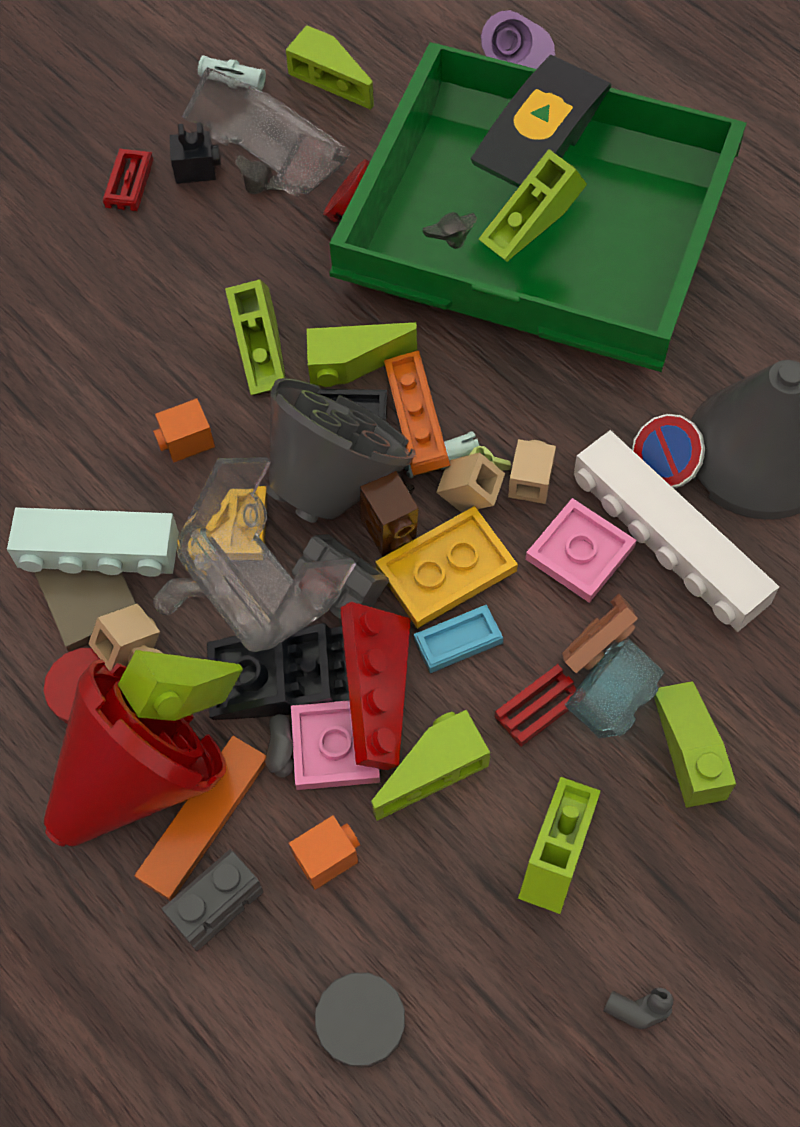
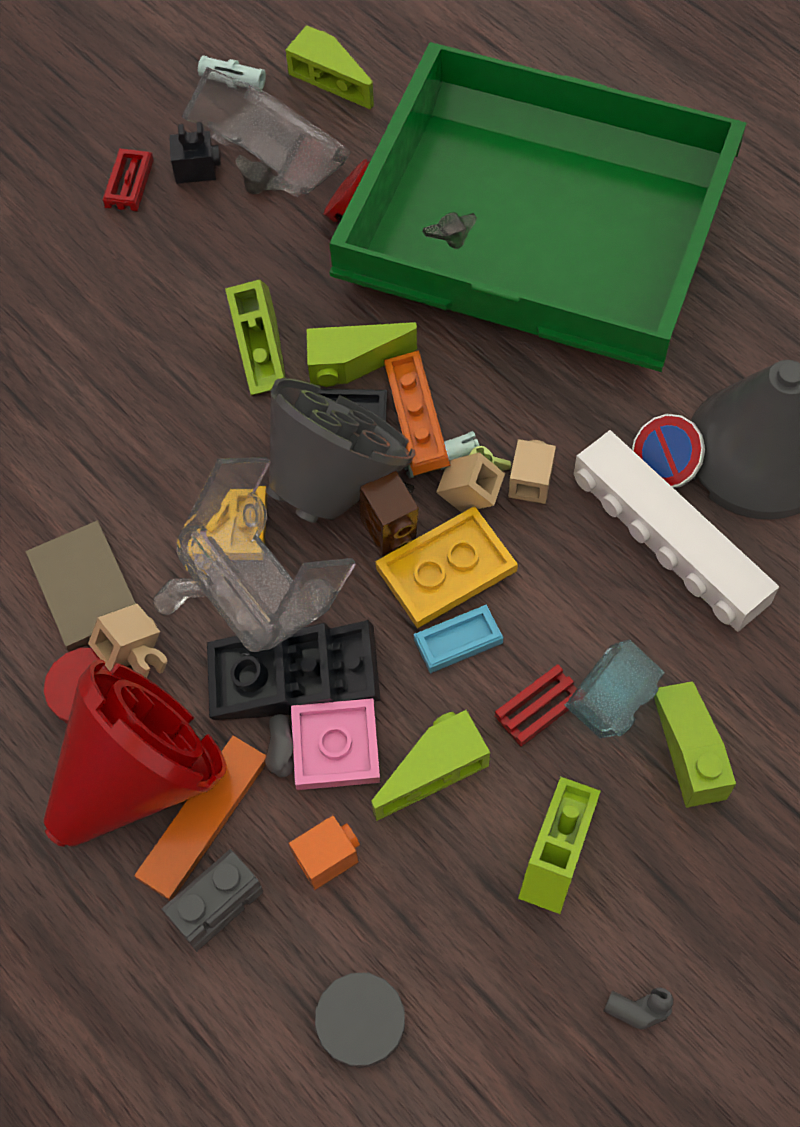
light aqua brick [7,507,179,577] -> none
lime slope [118,650,243,721] -> none
orange brick [153,398,215,463] -> none
dark grey brick [291,534,389,619] -> none
red wing [340,602,411,770] -> none
black slope [471,54,611,188] -> none
lime slope [479,149,587,261] -> none
lavender piece [481,10,555,69] -> none
bright pink plate [525,498,637,603] -> none
nougat wing [562,594,638,673] -> none

